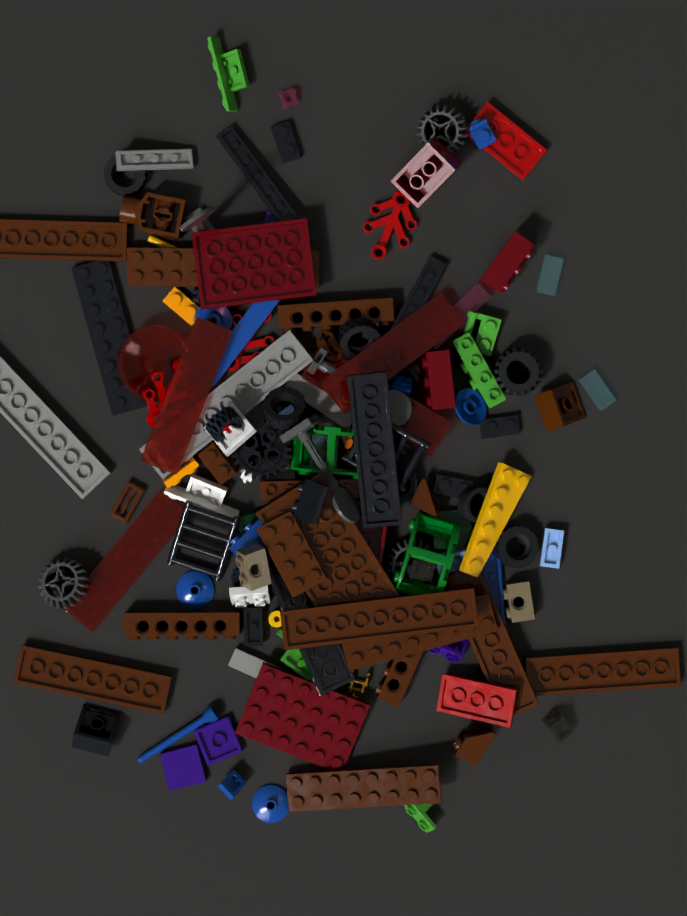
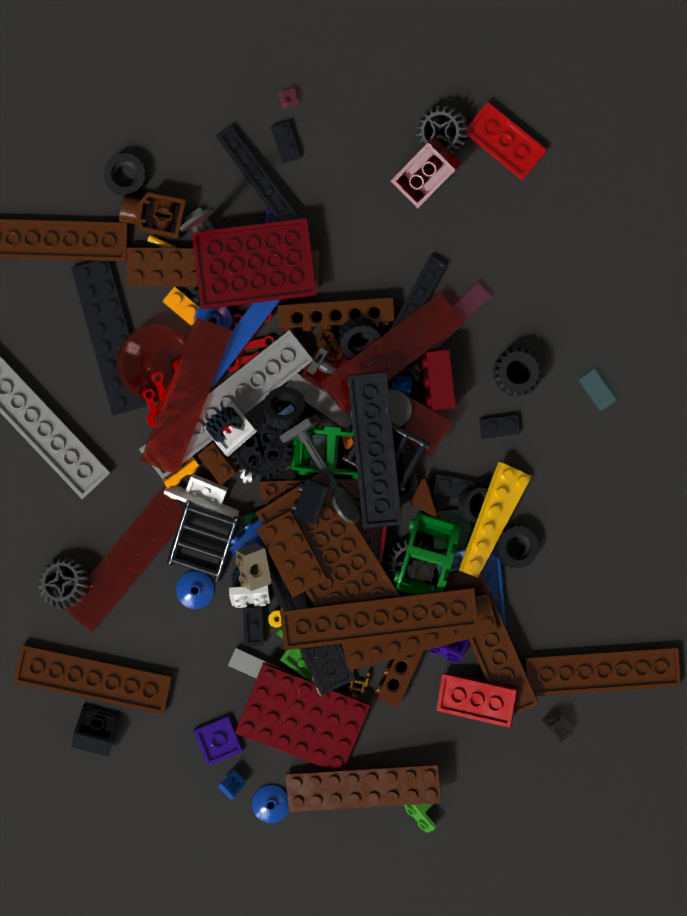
reddish brown tile [110,481,146,524] -> none
light grey tile [115,149,194,171] -> none
reddish brown brick [124,611,240,640] -> none
blue piece [137,706,219,763] -> none
dark purple tile [159,744,207,791] -> none
bright green bracket [207,36,250,112] -> none
red plant [363,190,417,260] -> none
bright green bracket [453,333,506,408] -> none
reddish brown slope [453,727,496,767] -> none
blue dish [455,388,486,425] -> none
bright green plate [463,310,502,356] -> none
blue bracket [468,118,497,151] -> none
dark red brick [479,231,534,295] -> none
dark tan brick [502,580,535,623] -> none
reddish brown slope [534,382,586,432] -> none
clear light blue tile [536,254,564,296] -> none
light blue plate [539,528,564,569] -> none

